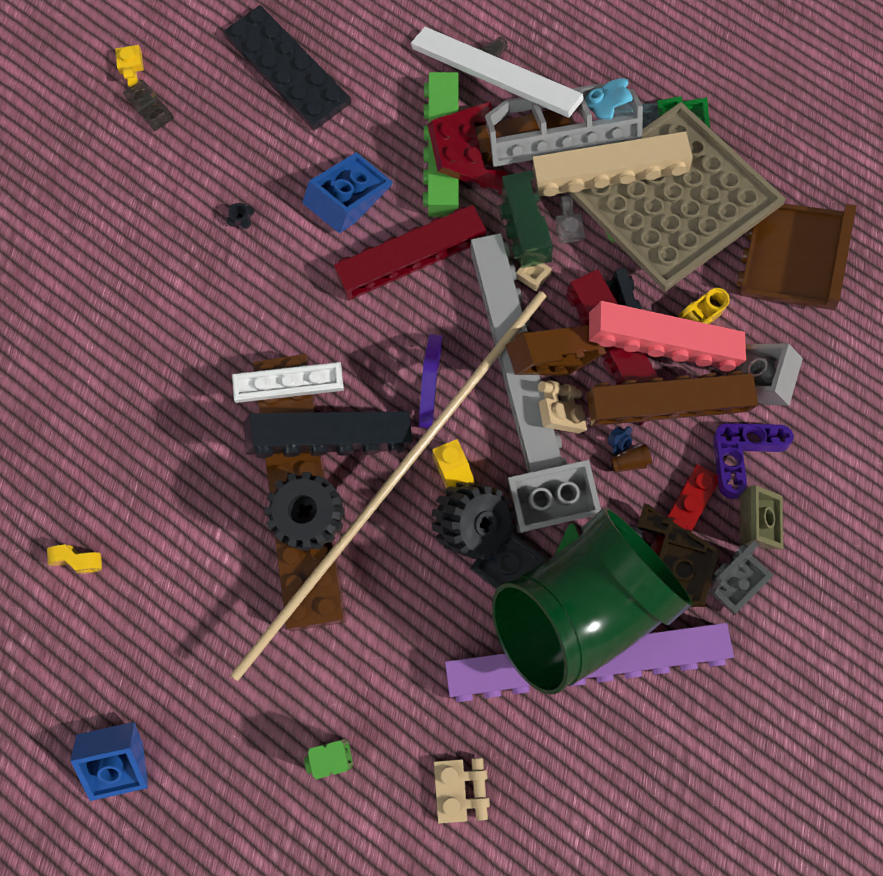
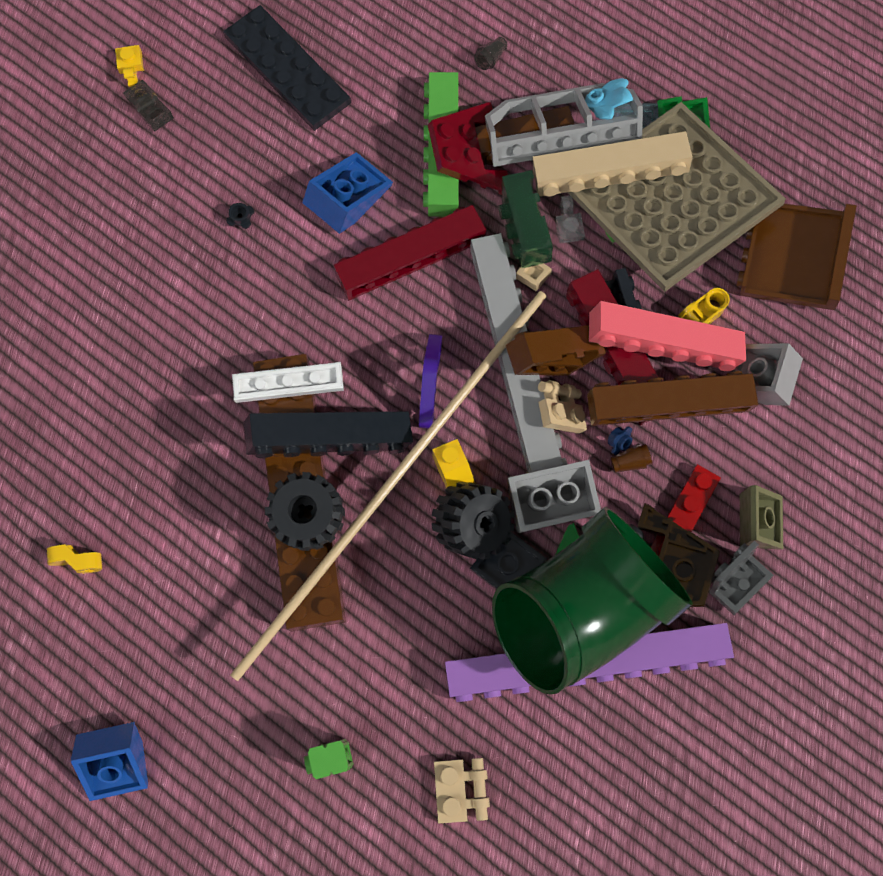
white tile [411,27,583,118] -> none
dark purple beam [713,424,794,499] -> none

